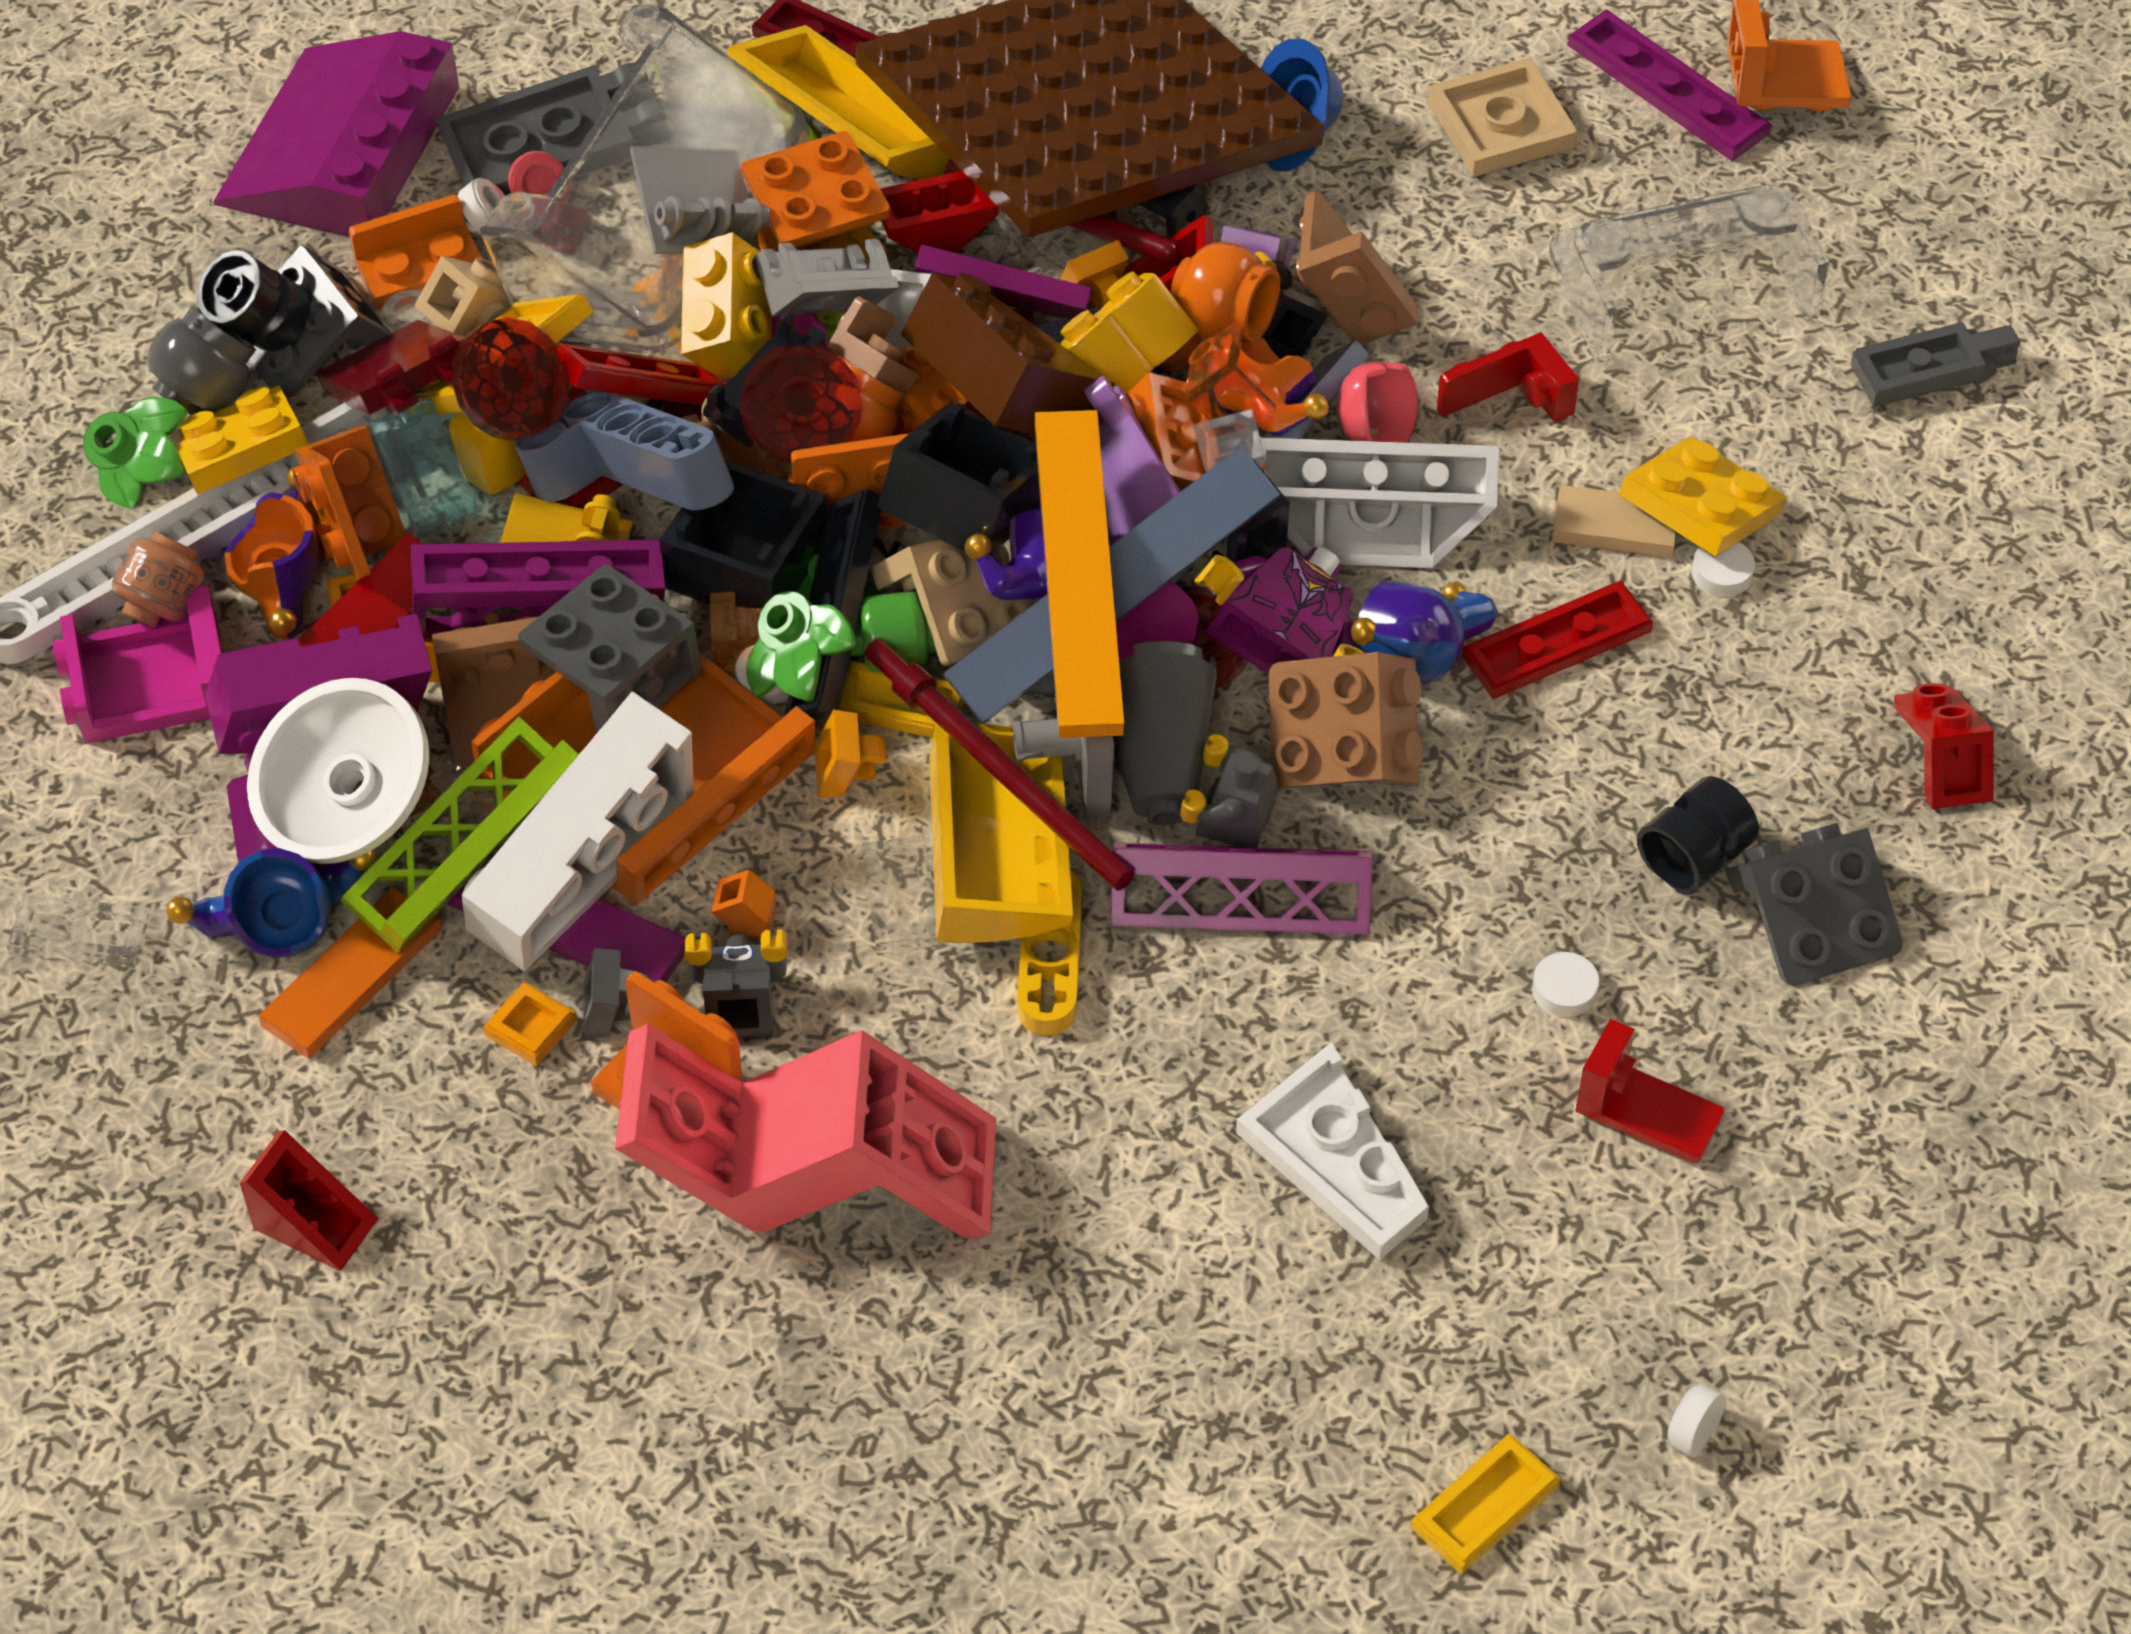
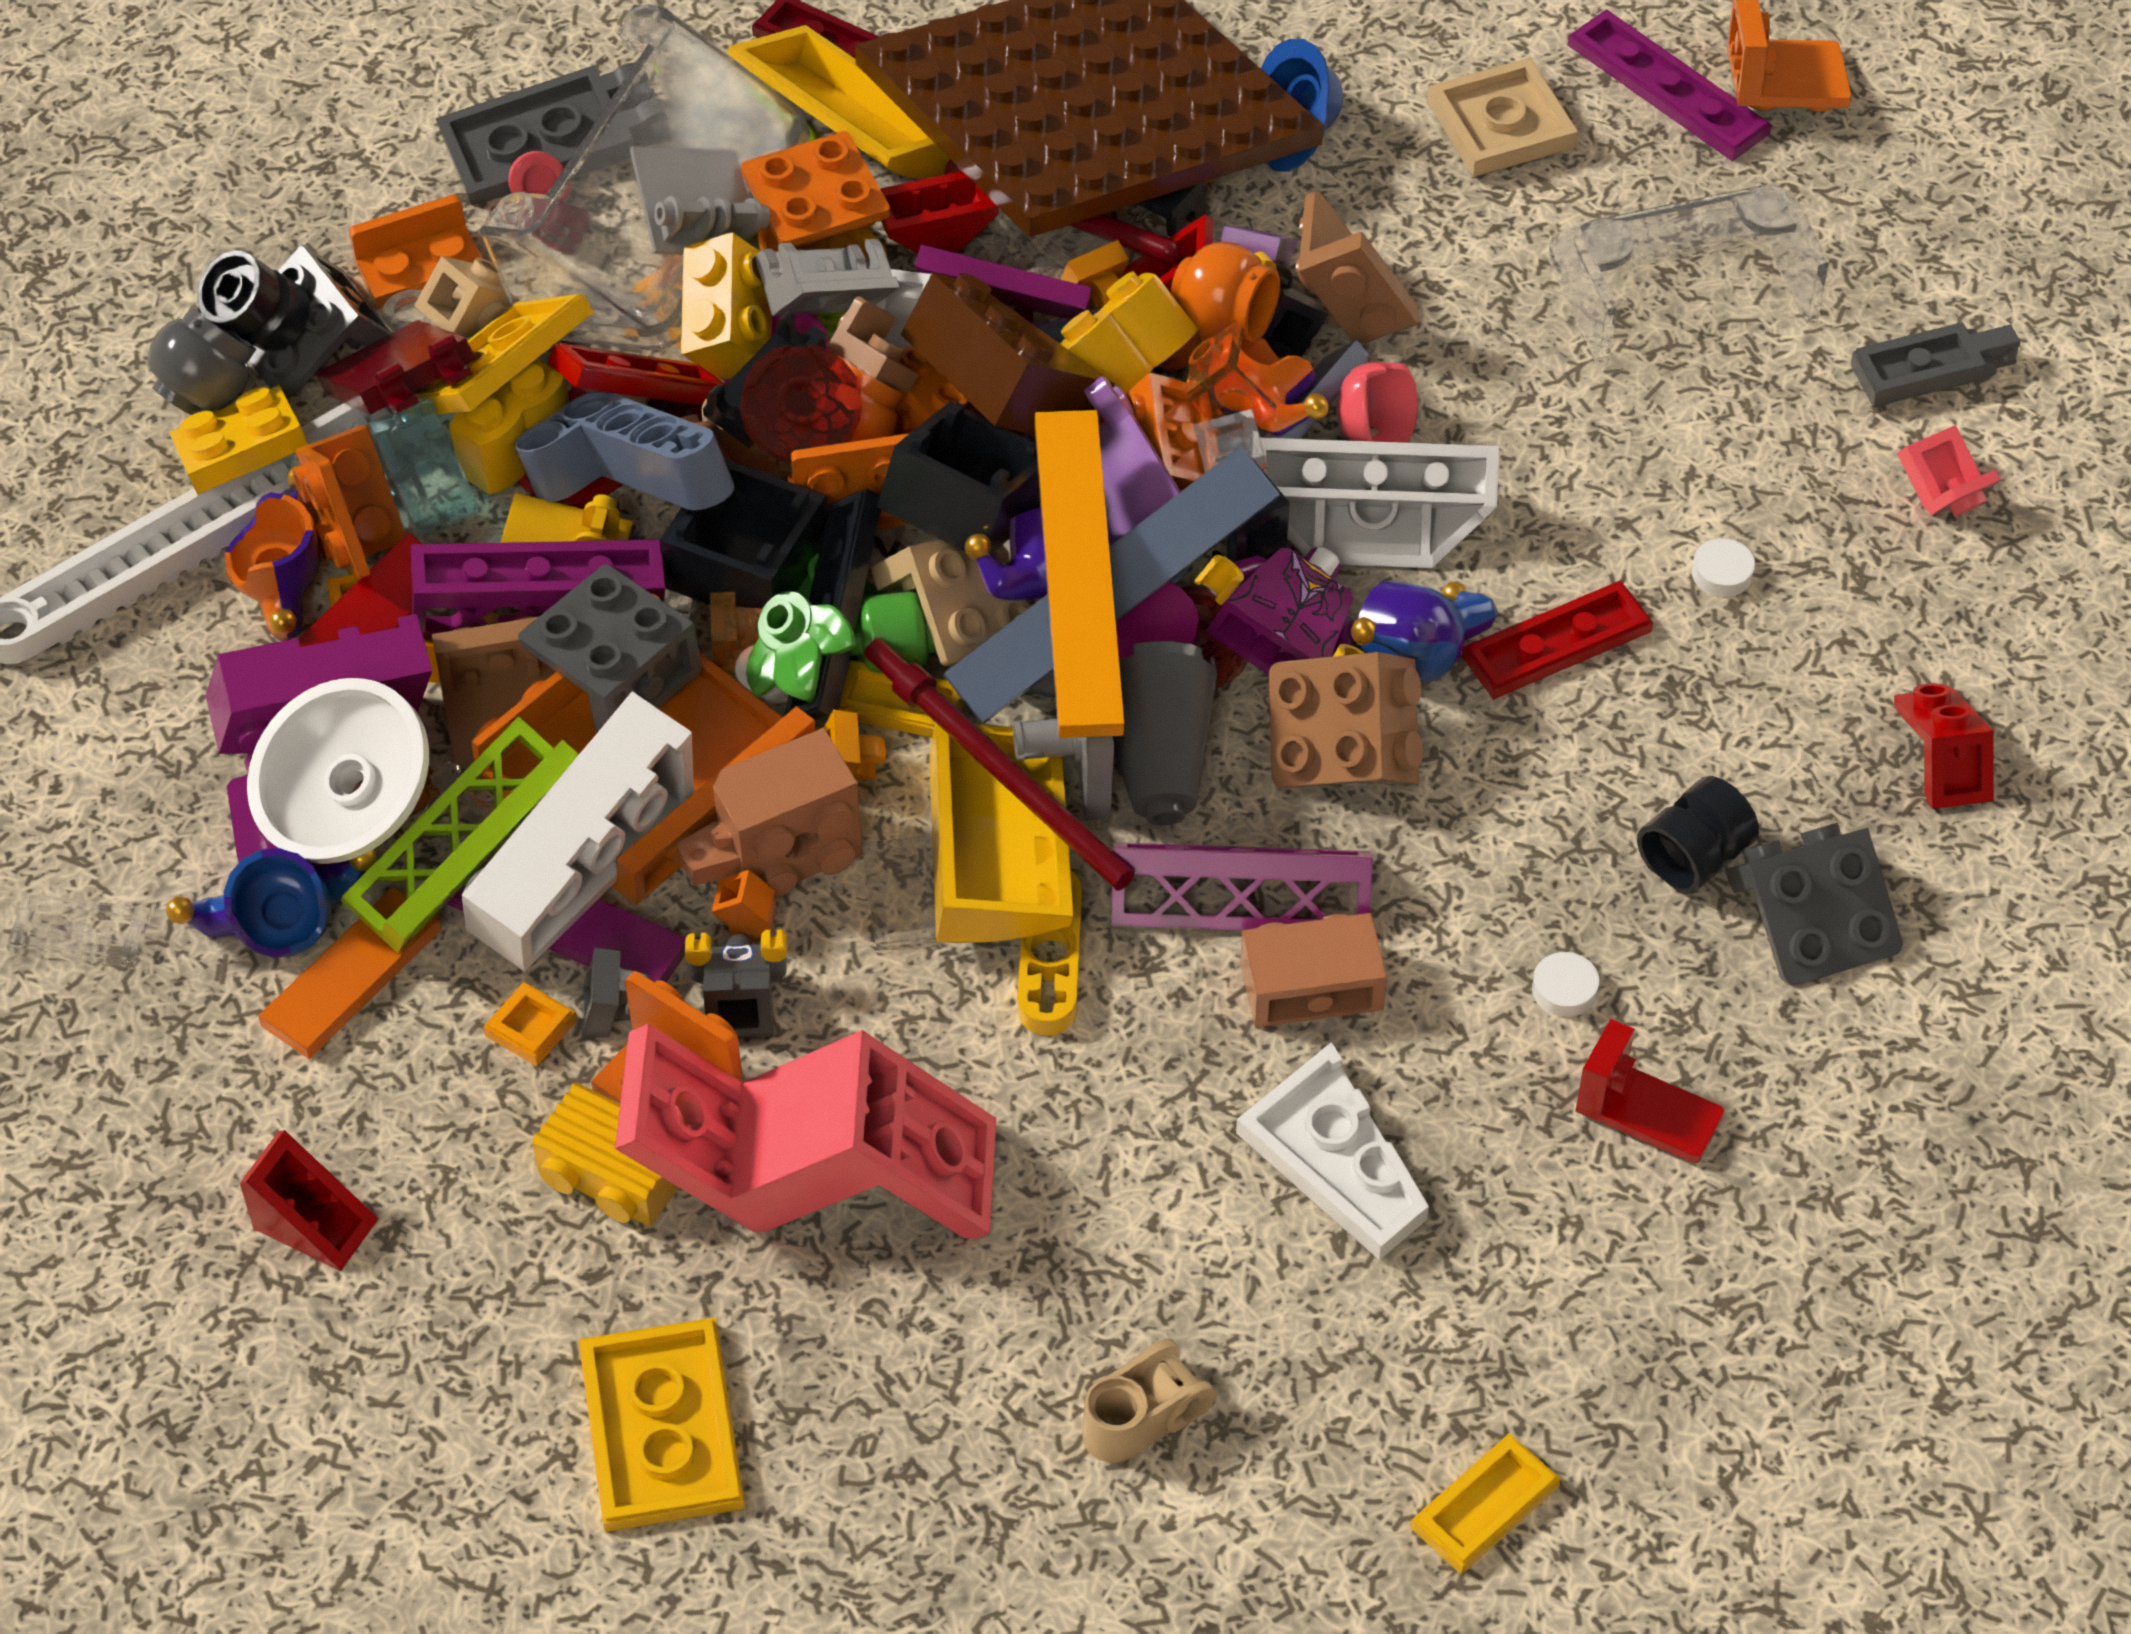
dark pink panel [52,585,223,744] -> none
bright green plate [83,397,188,509] -> none
nougat head [112,531,205,628] -> none
magenta slope [214,31,459,237] -> none
clear red tile [451,317,569,441] -> none
white tile [458,178,513,237] -> none
dark grey piece [1180,734,1279,847] -> none
red bracket [1436,332,1579,423] -> none
tan tile [1551,485,1676,558] -> none
yellow plate [1618,436,1787,557] -> none
white tile [1668,1383,1726,1458] -> none
none -> yellow brick [532,1082,679,1227]
none -> yellow tile [578,1317,745,1532]
none -> nougat hinge [677,728,863,898]
none -> tan piece [1082,1338,1217,1463]
none -> nougat brick [1240,913,1387,1028]
none -> coral bracket [1897,425,2001,517]

